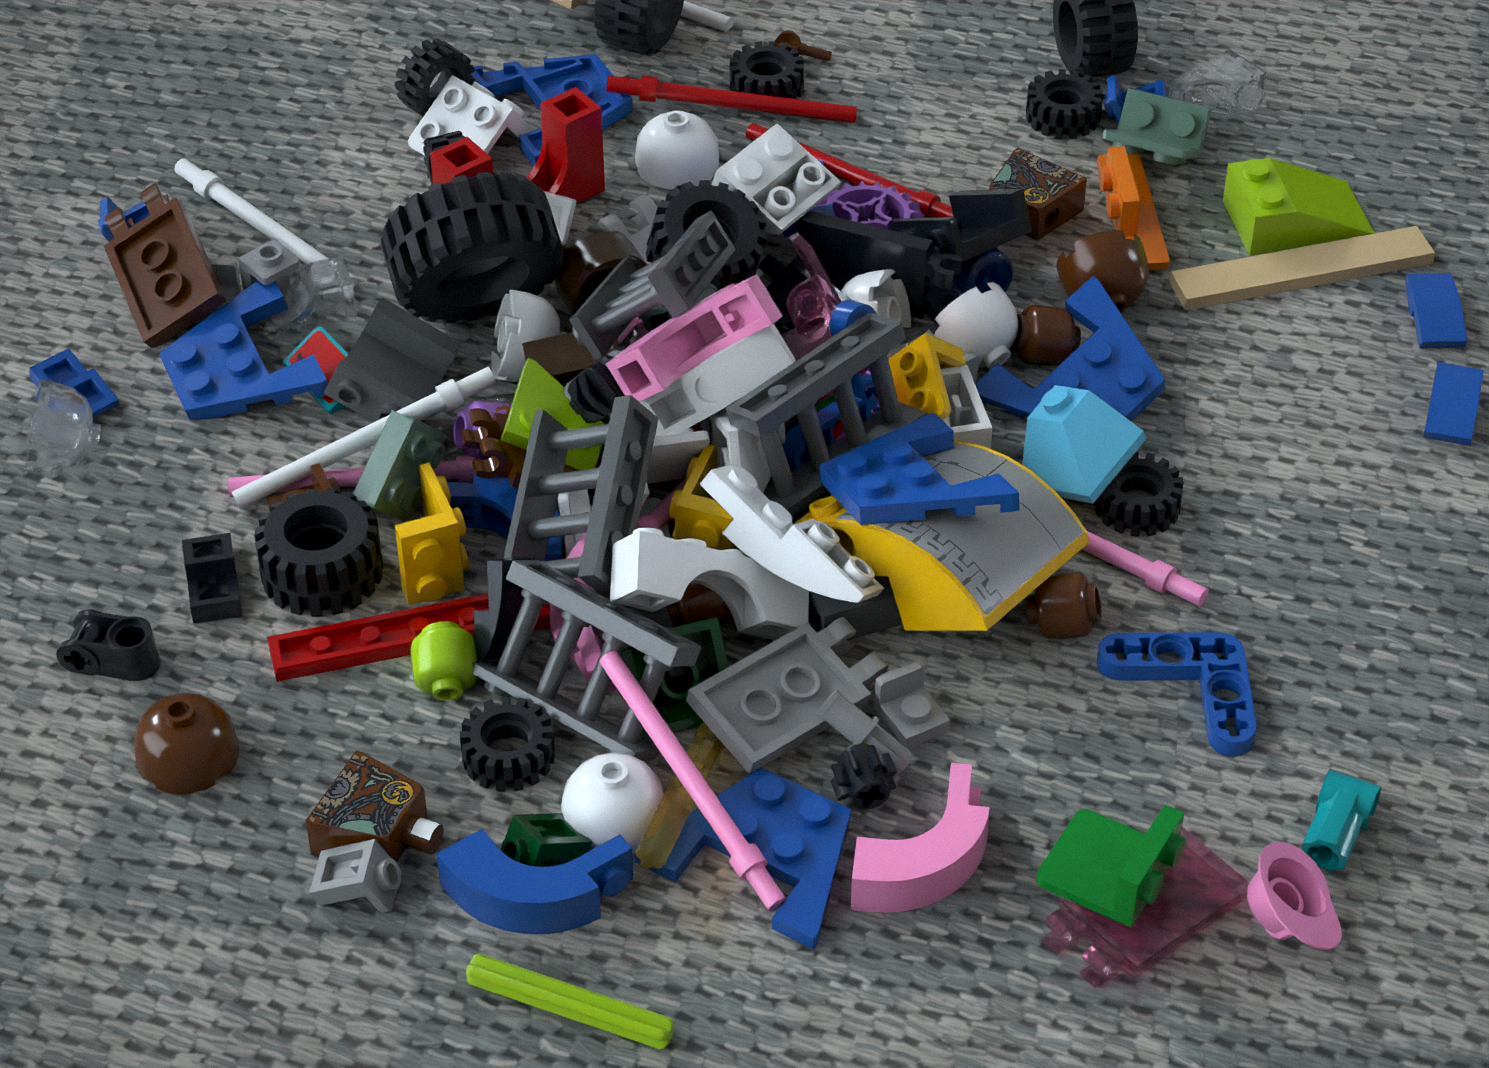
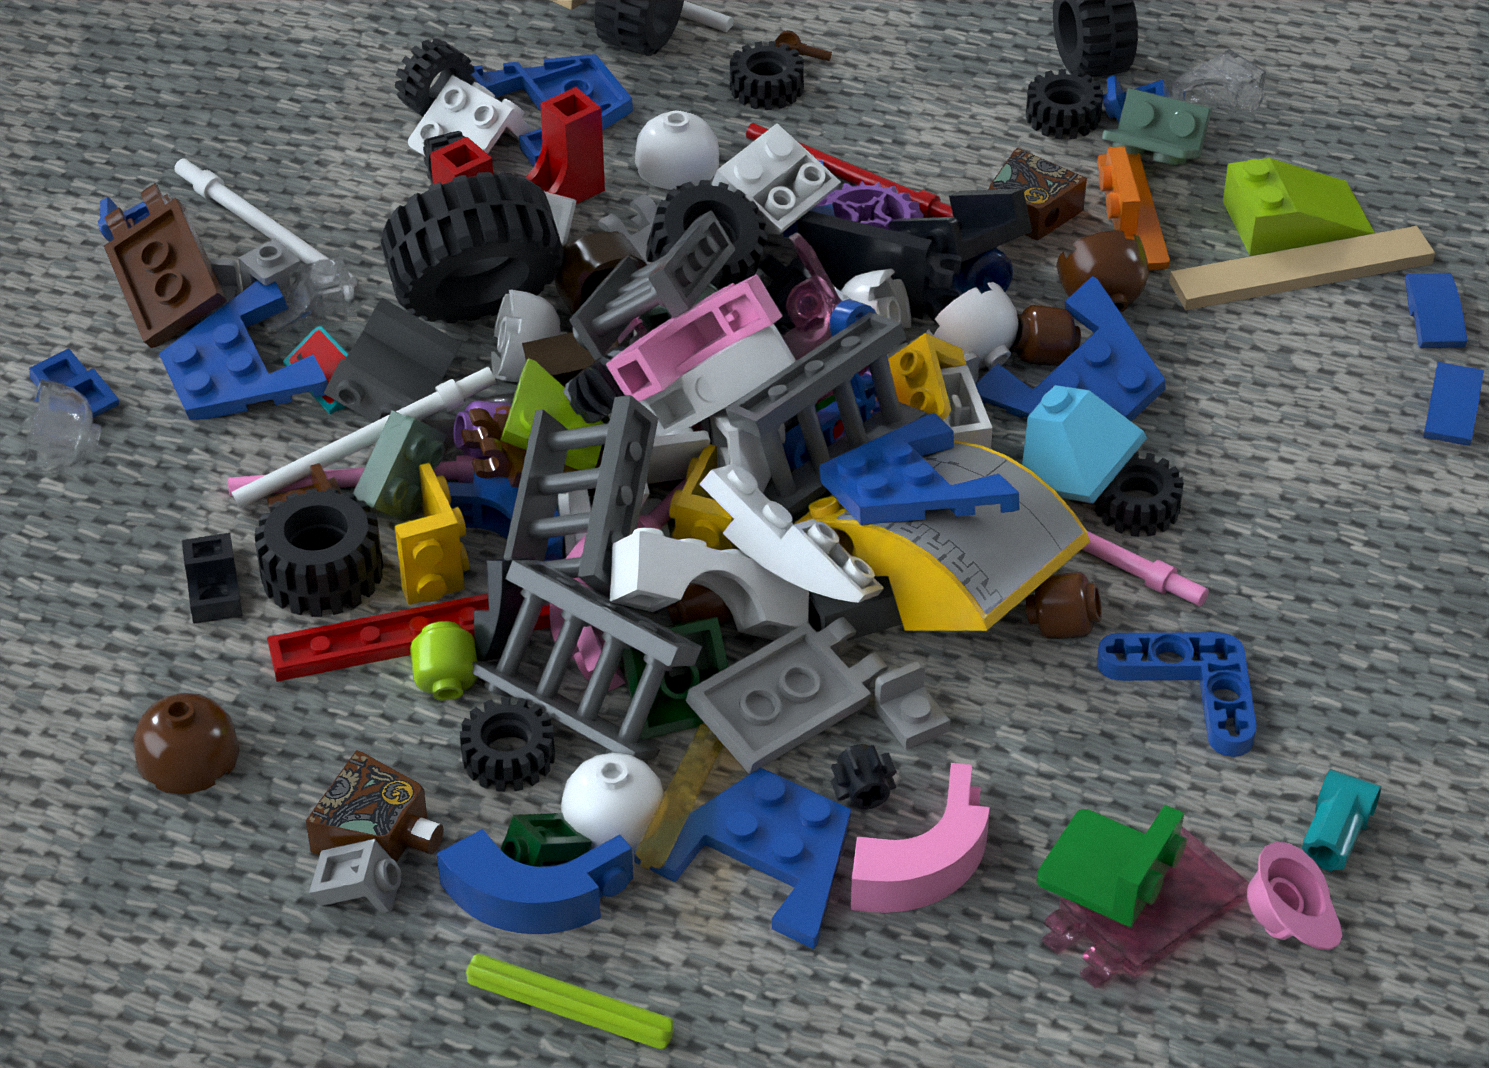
black piece [56,609,161,681] -> none
bright pink bar [599,650,786,911] -> none
red bar [606,75,857,123] -> none
light grey axle [816,689,913,777] -> none

